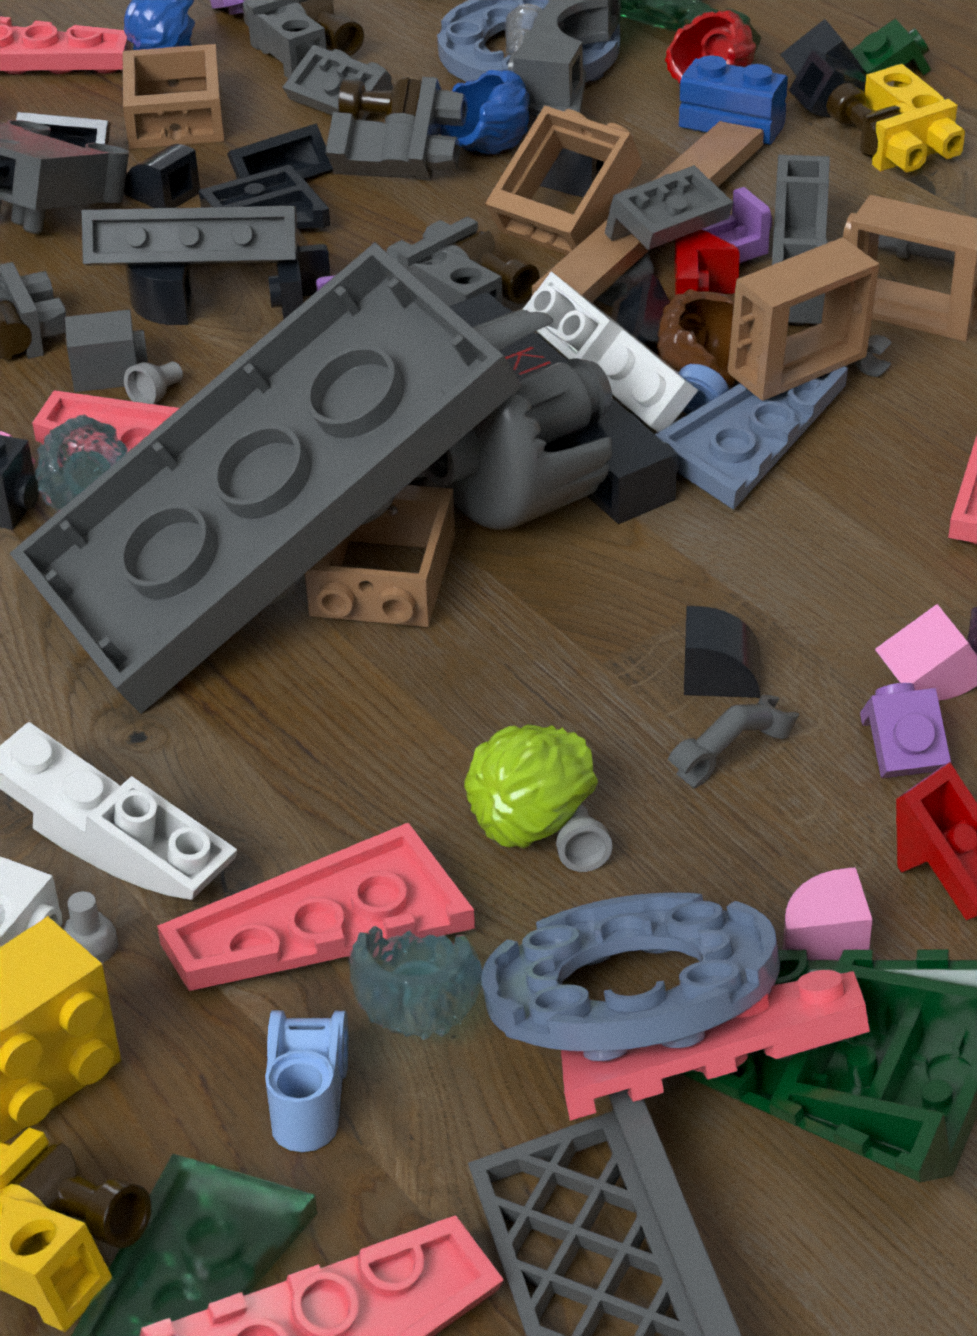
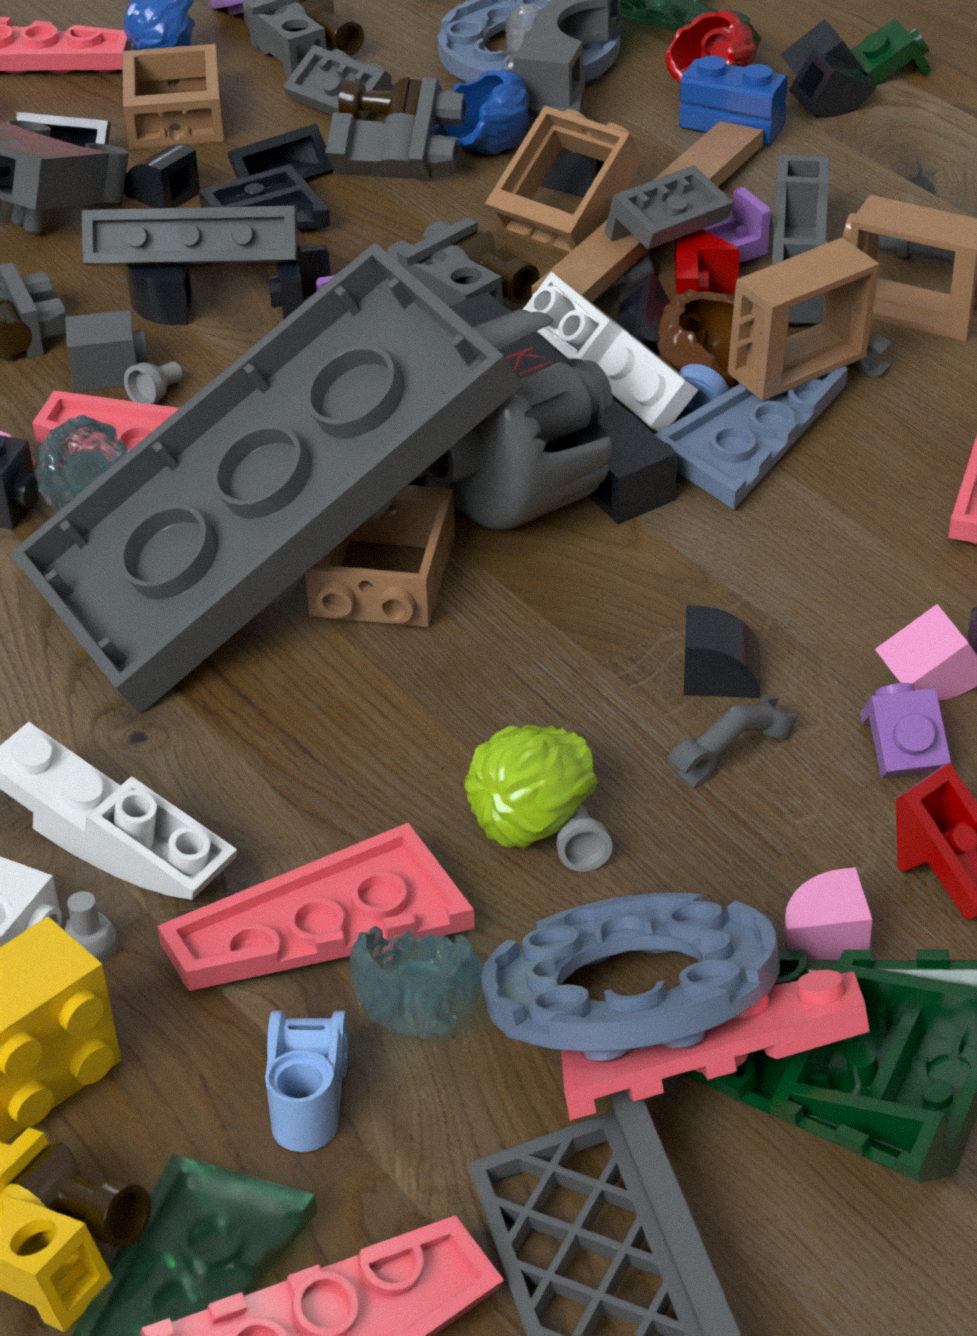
yellow hips [826,64,965,173] -> none

